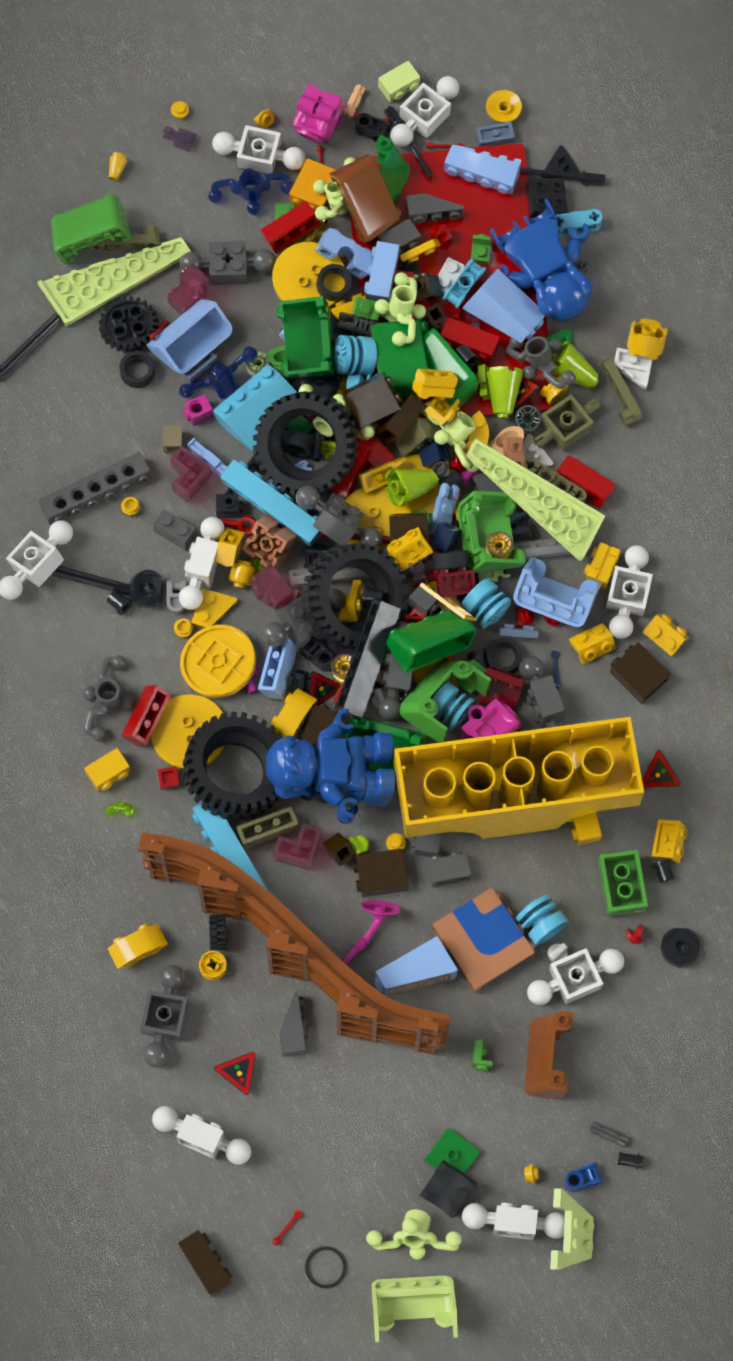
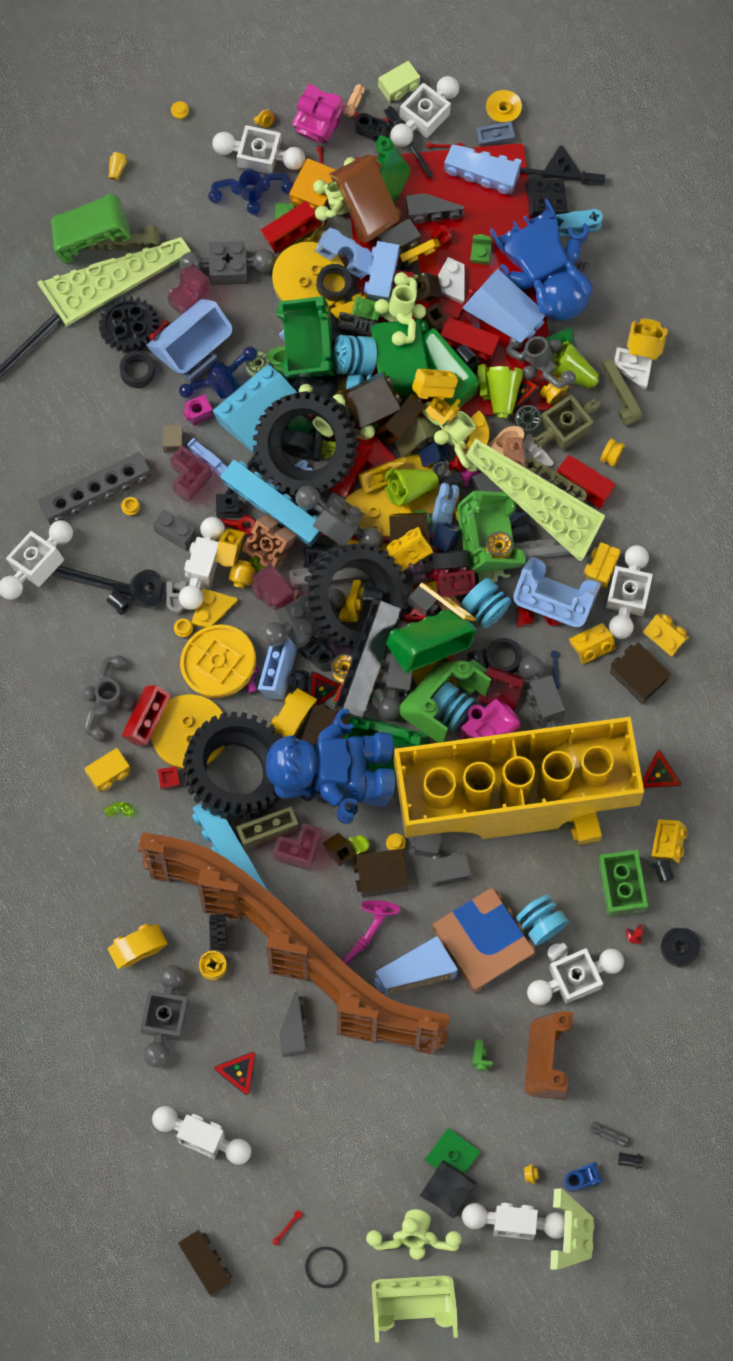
clear purple plate [163,126,196,152] -> none
medium azure piece [442,258,487,309] -> none
sand blue plate [499,623,538,638] -> none
none -> yellow wheel [600,438,625,468]

